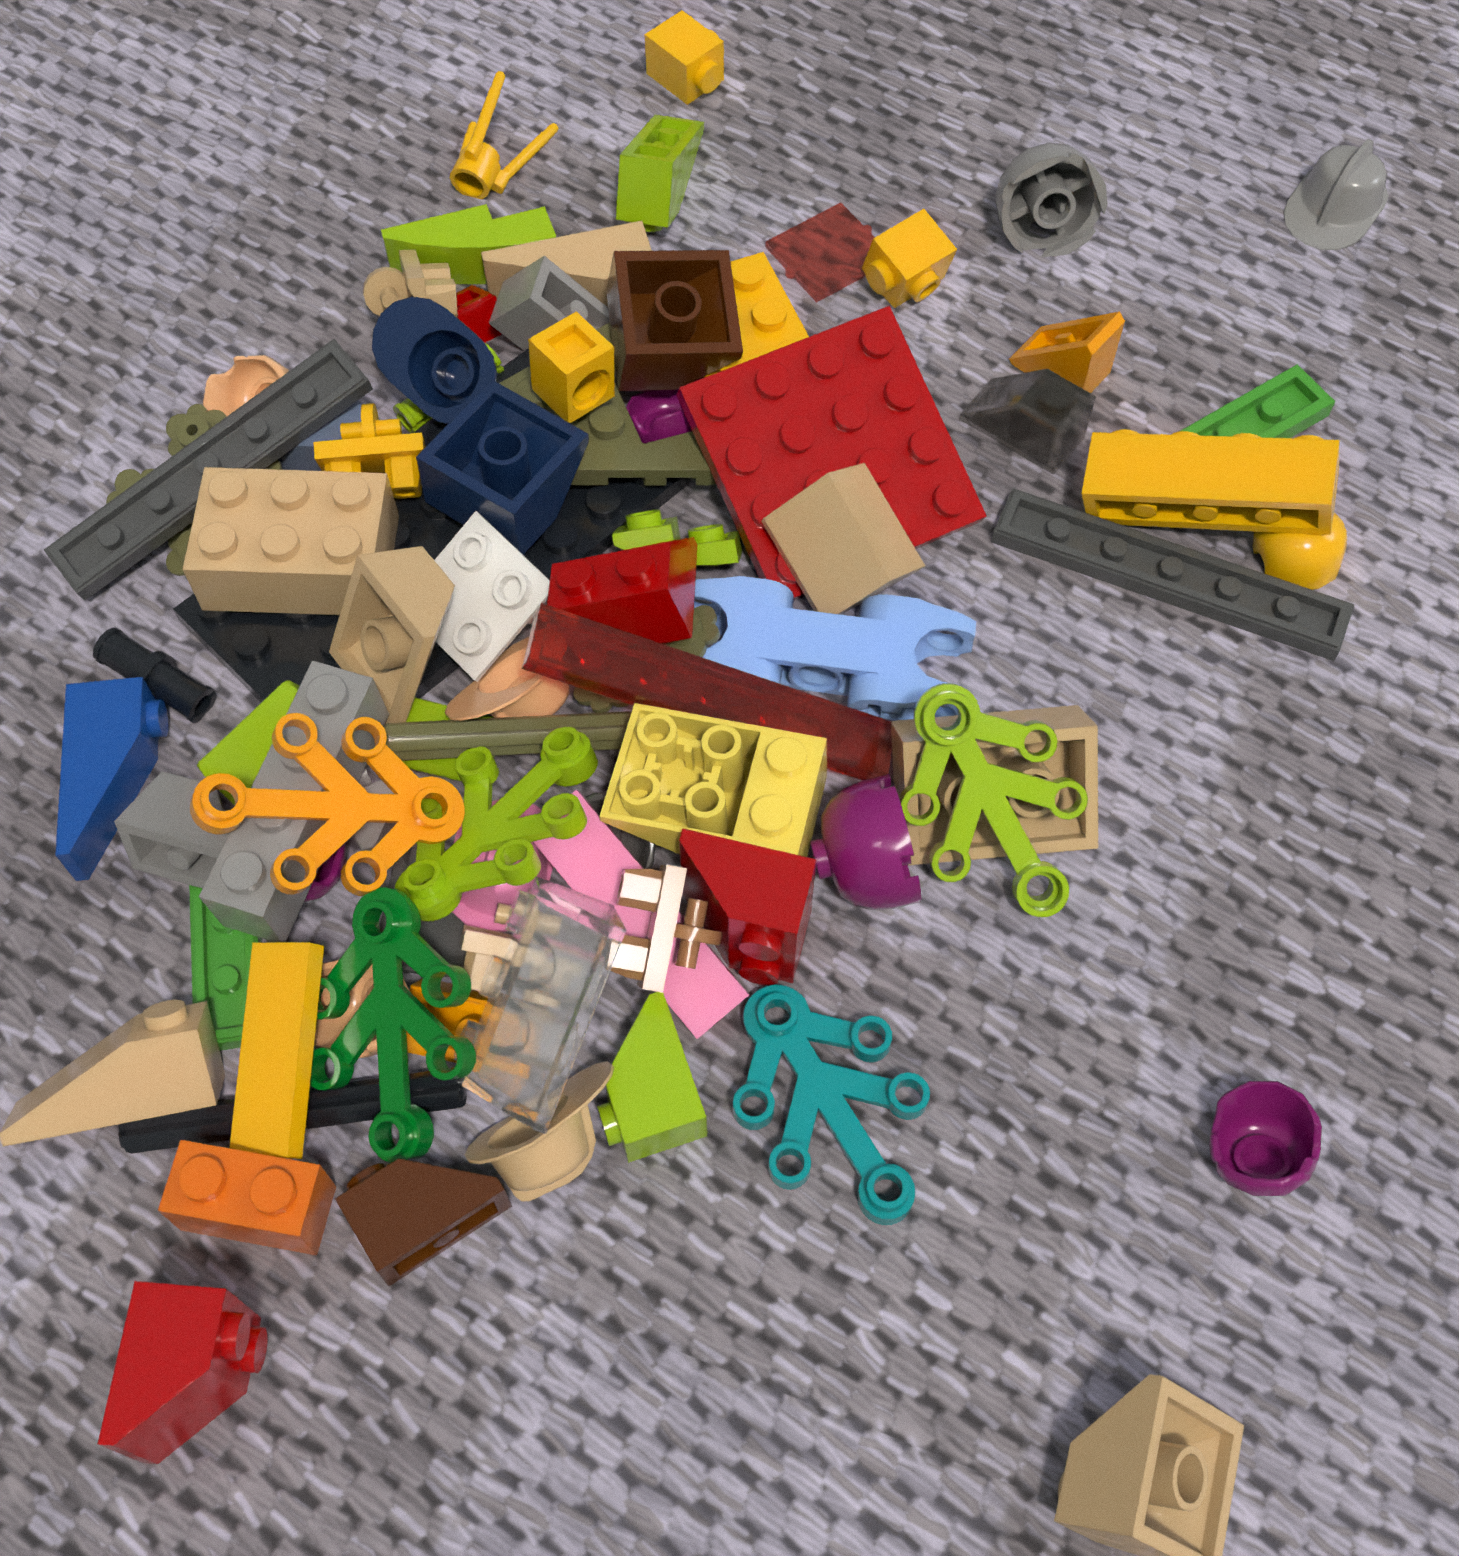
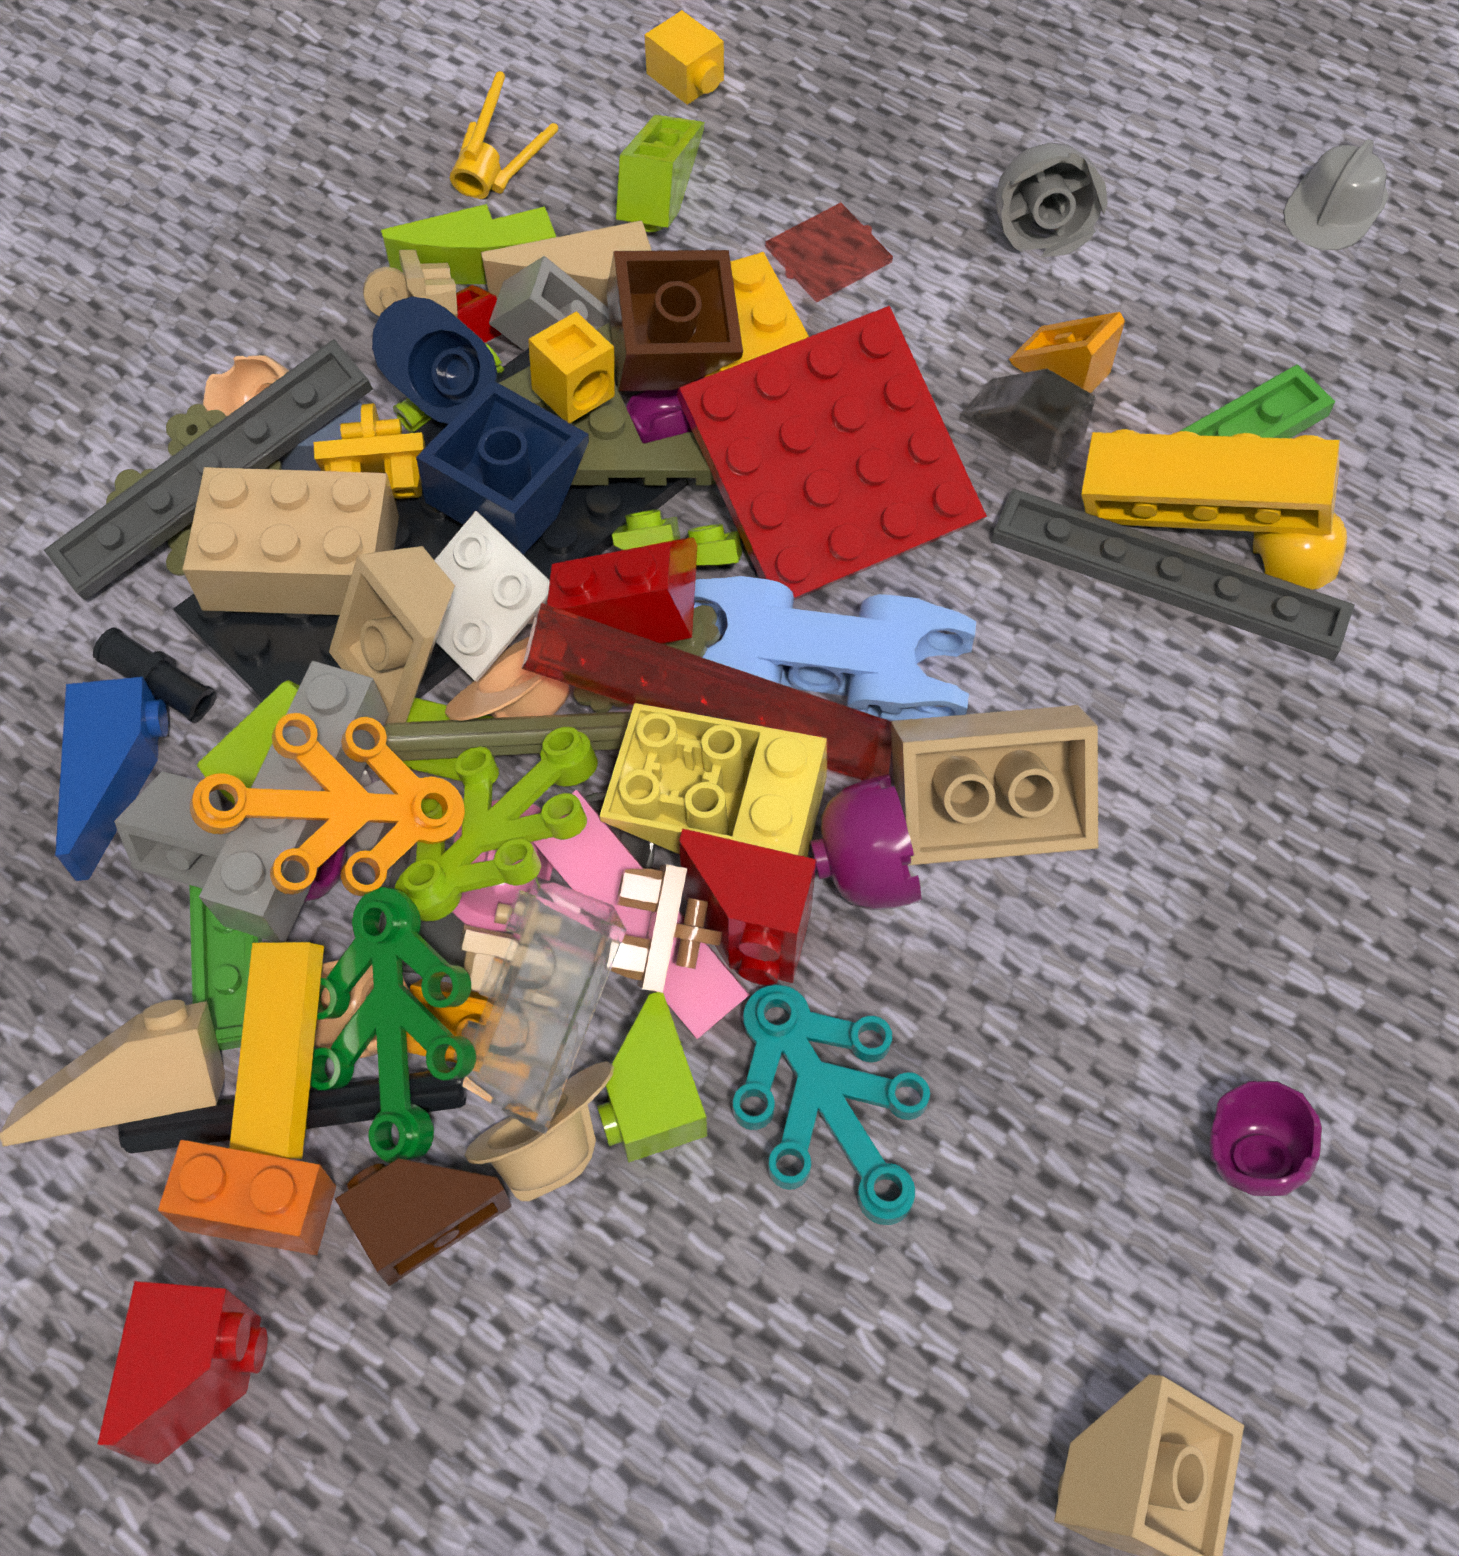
tan slope [761,463,925,615] -> none
yellow brick [862,209,957,308] -> none
lime plant [899,683,1088,917] -> none

